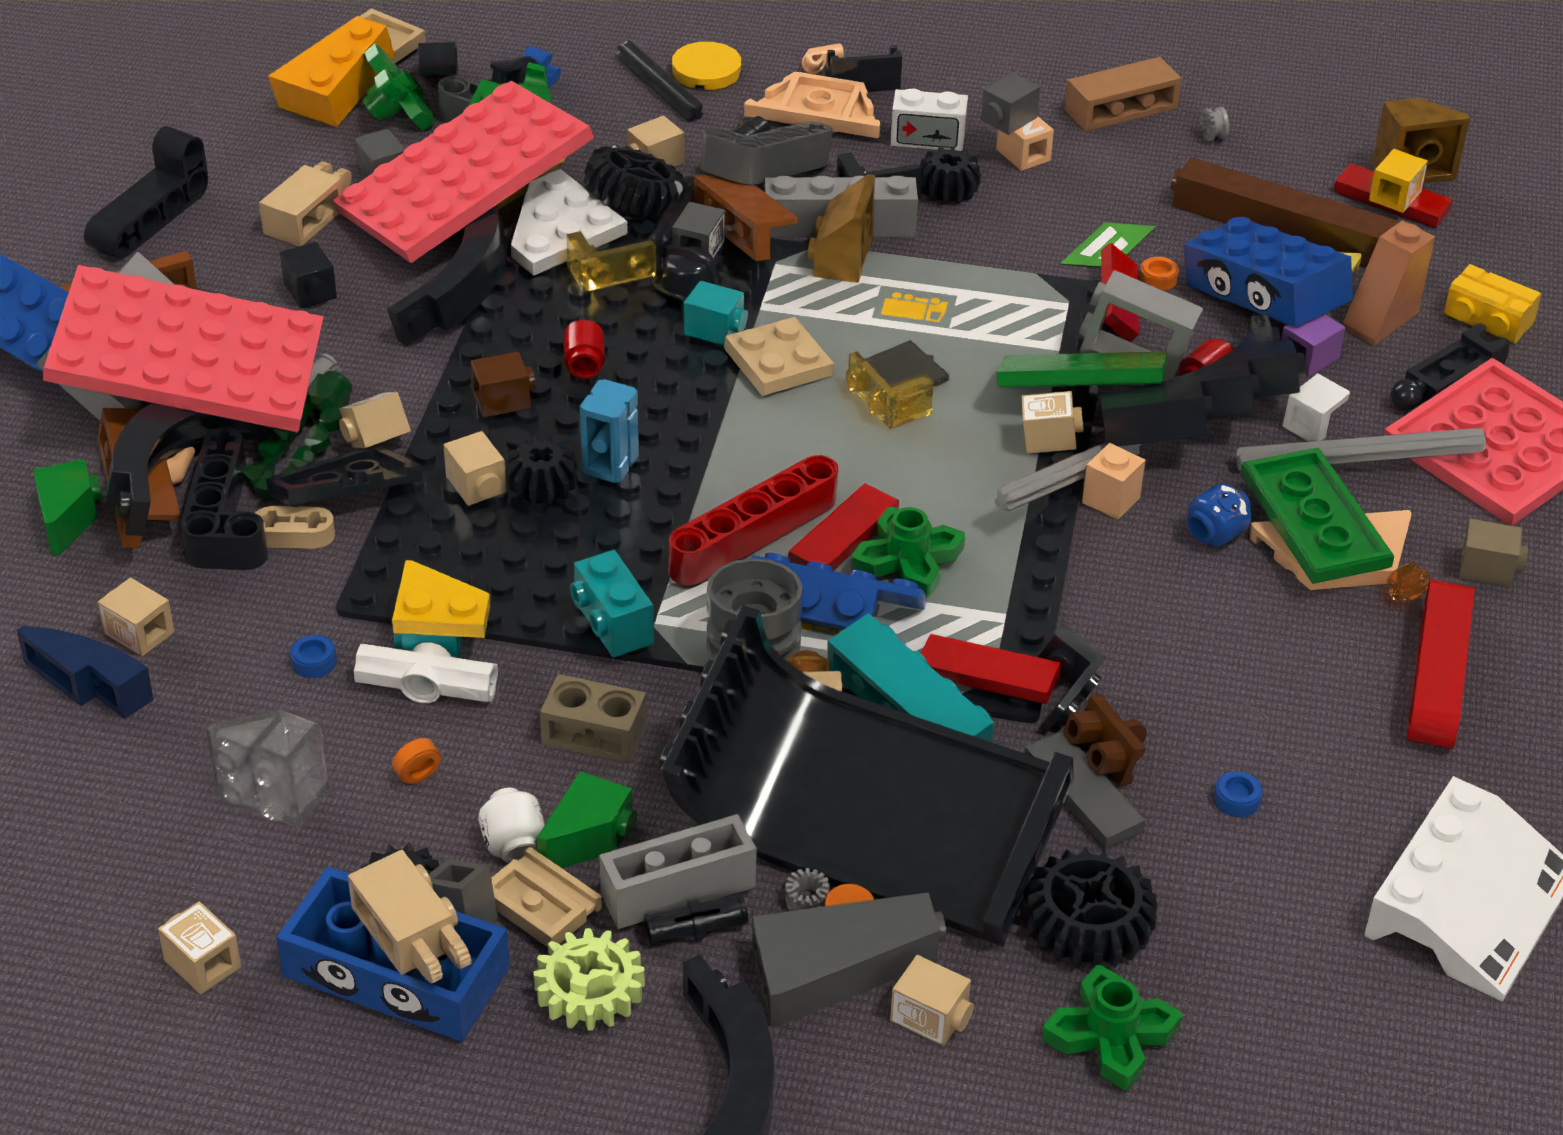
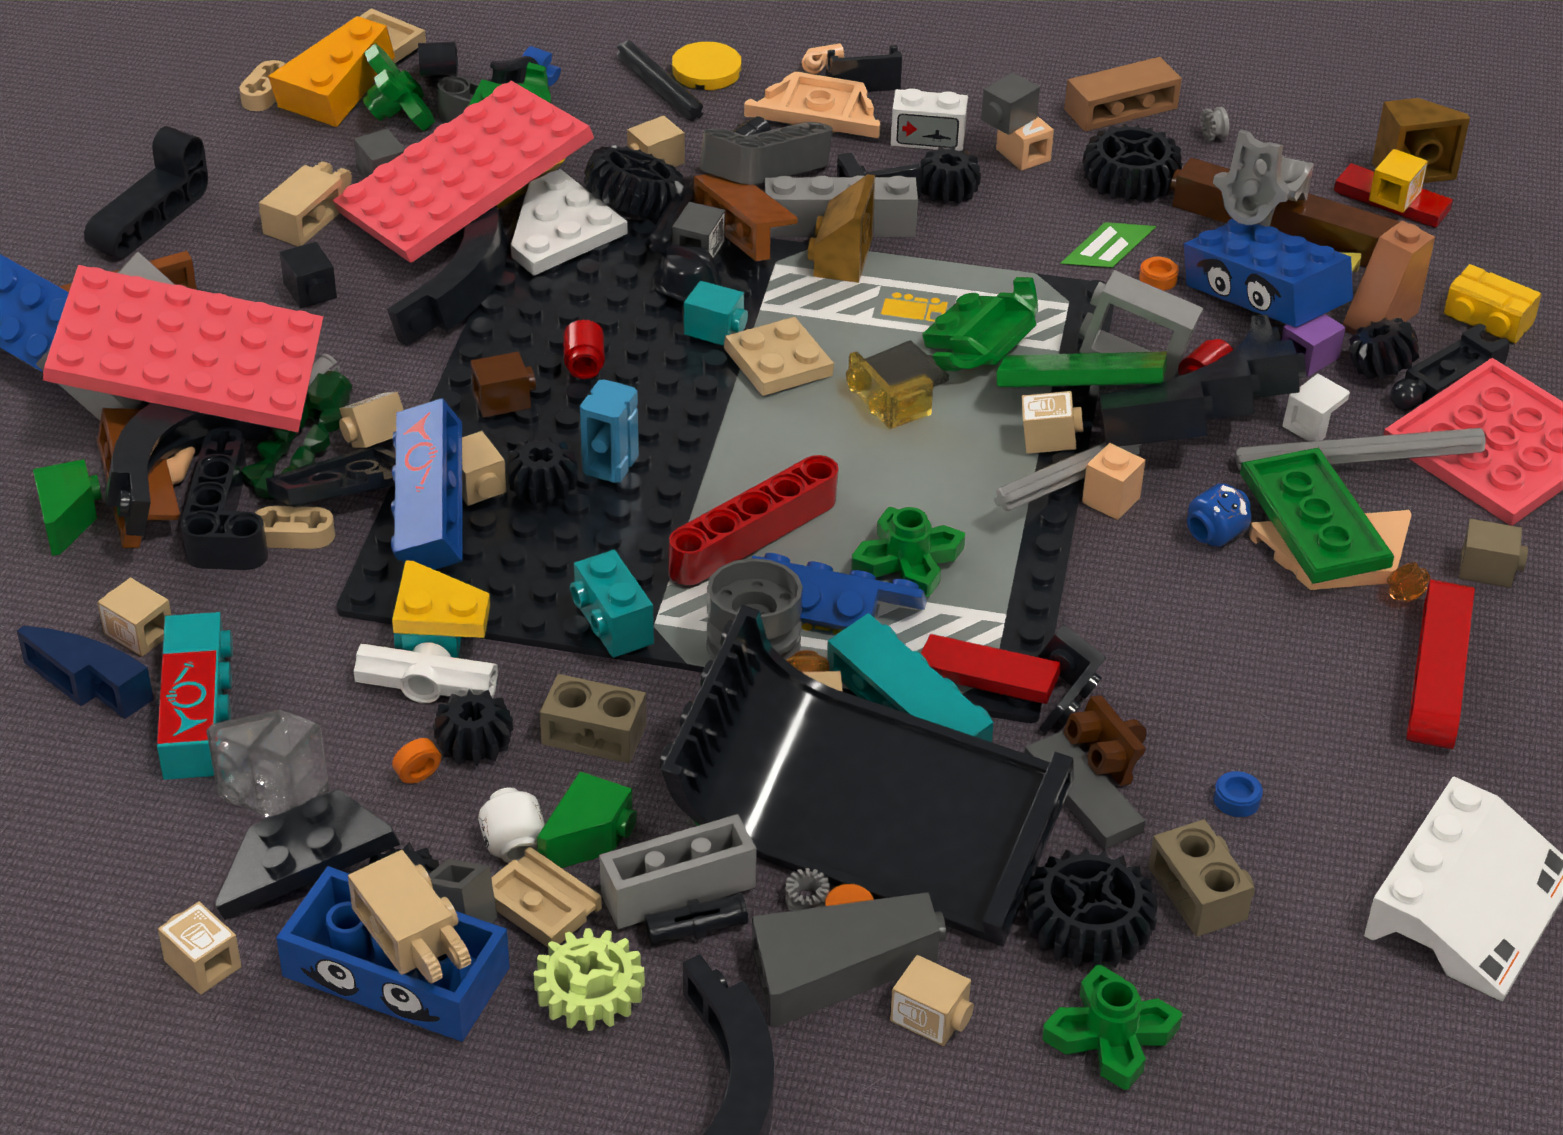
blue tile [290,635,337,678] -> none
clear yellow bracket [566,231,656,292] -> none
red tile [788,483,899,571] -> none
red tile [1101,243,1139,342] -> none
none -> brick [157,612,233,780]
none -> black wing [216,789,400,920]
none -> tan beam [239,60,285,111]
none -> brick [391,398,462,570]
none -> black gear [433,688,513,767]
none -> green plate [922,277,1038,372]
none -> black gear [1082,124,1183,203]
none -> dark tan brick [1148,819,1255,937]
none -> light grey hips [1213,130,1314,227]
none -> black gear [1349,318,1419,379]

